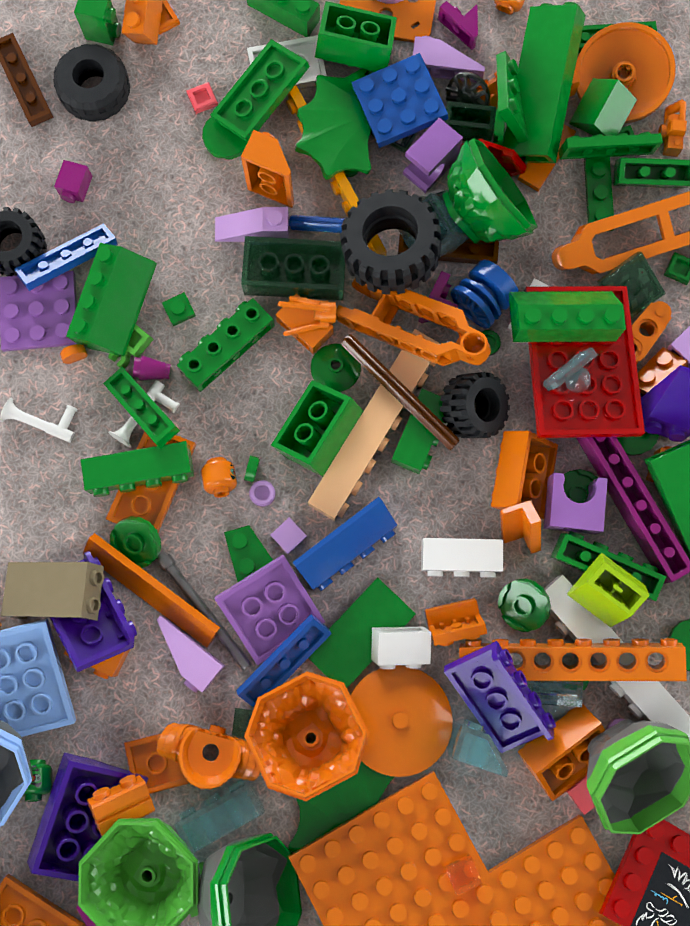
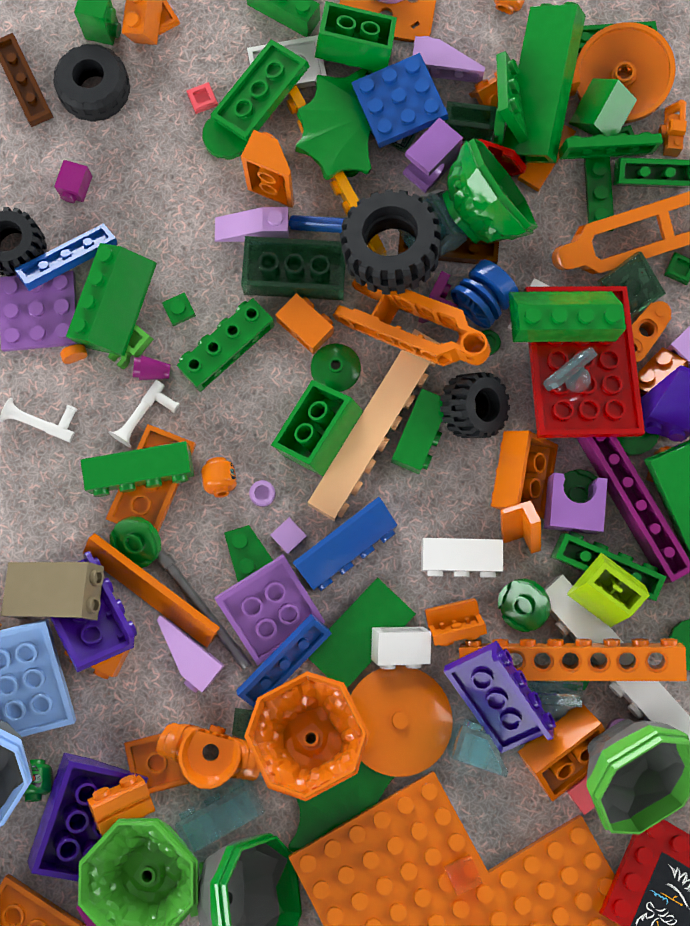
green plate [103,367,180,449] -> none
green tile [244,455,260,482] -> none
orange plant [278,296,336,336] -> none
reddish brown axle [342,334,460,450] -> none
magenta slope [438,1,478,50] -> none
pearl dark grey wheel [445,72,490,119] -> none

